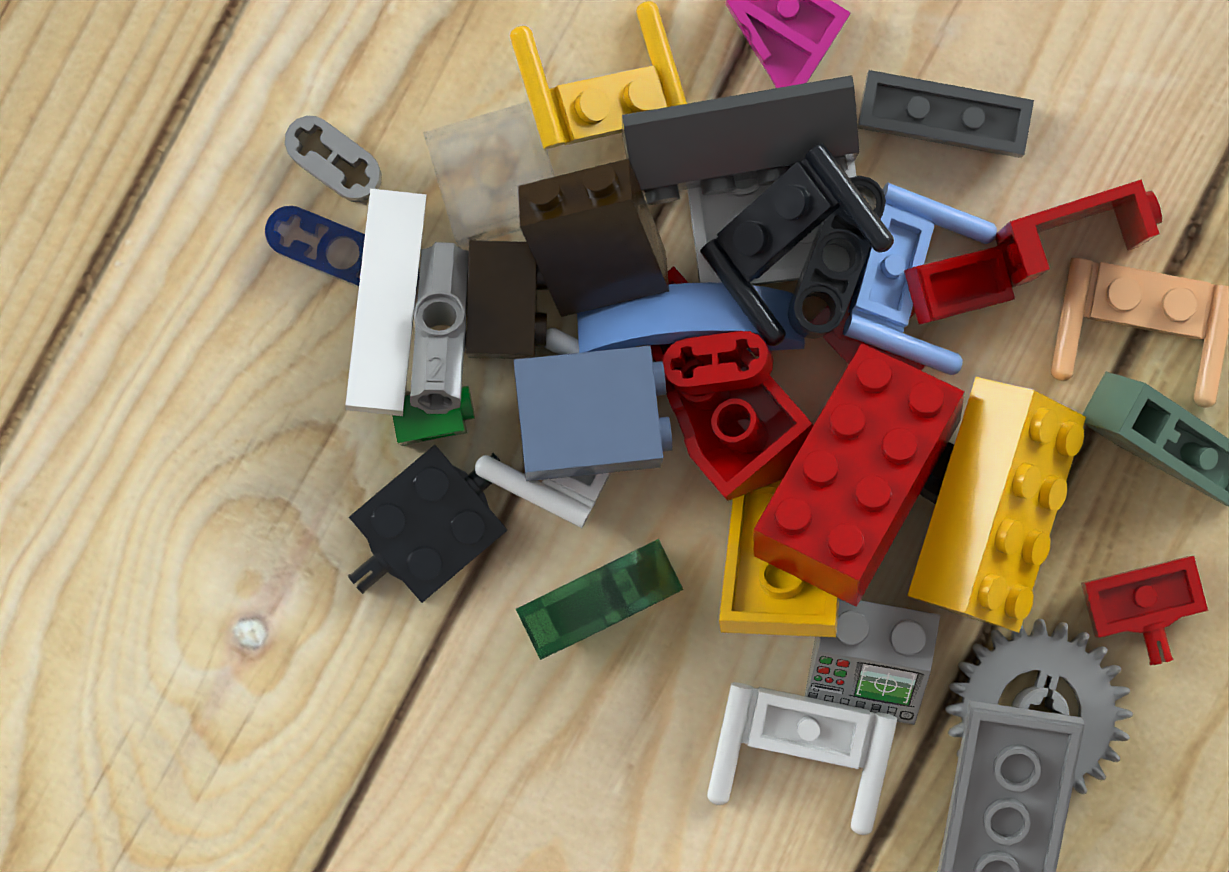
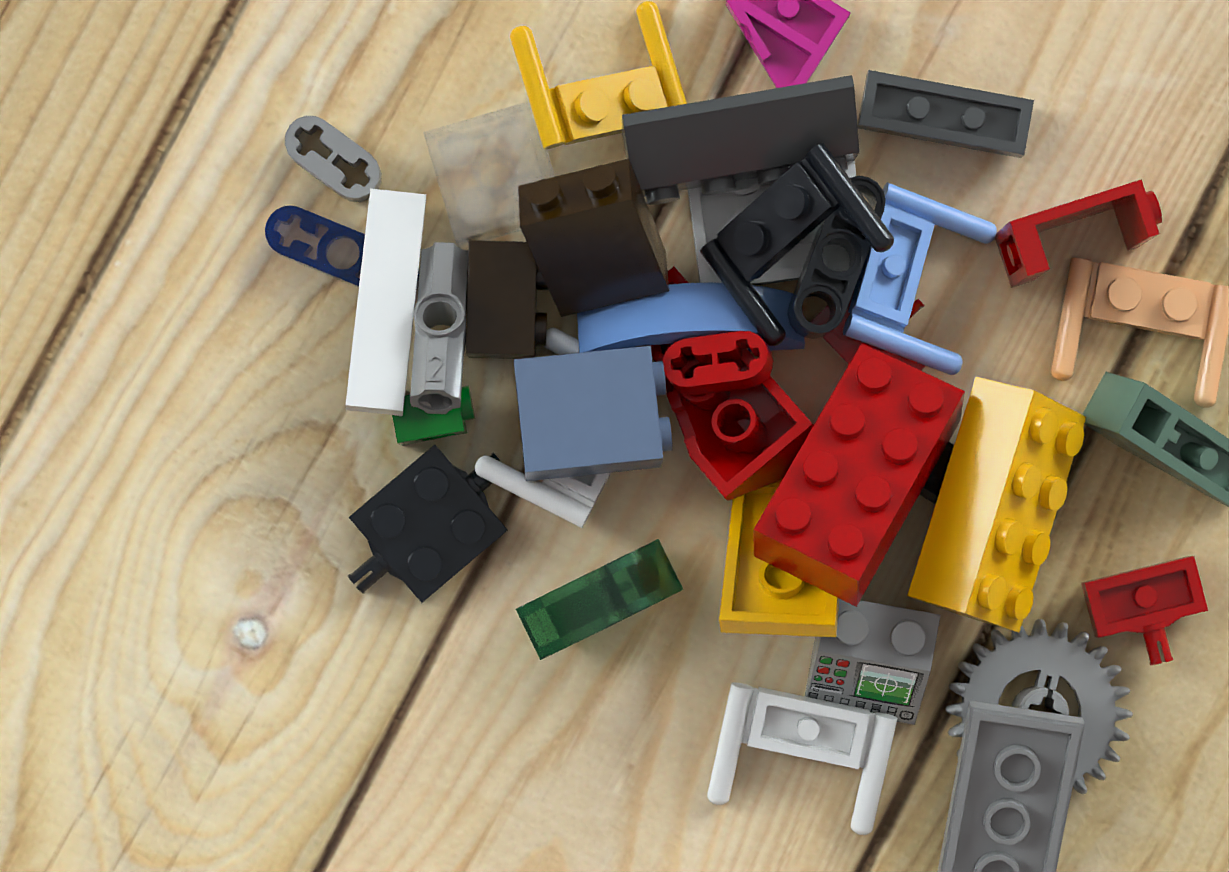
red tile [904,245,1015,325] -> none

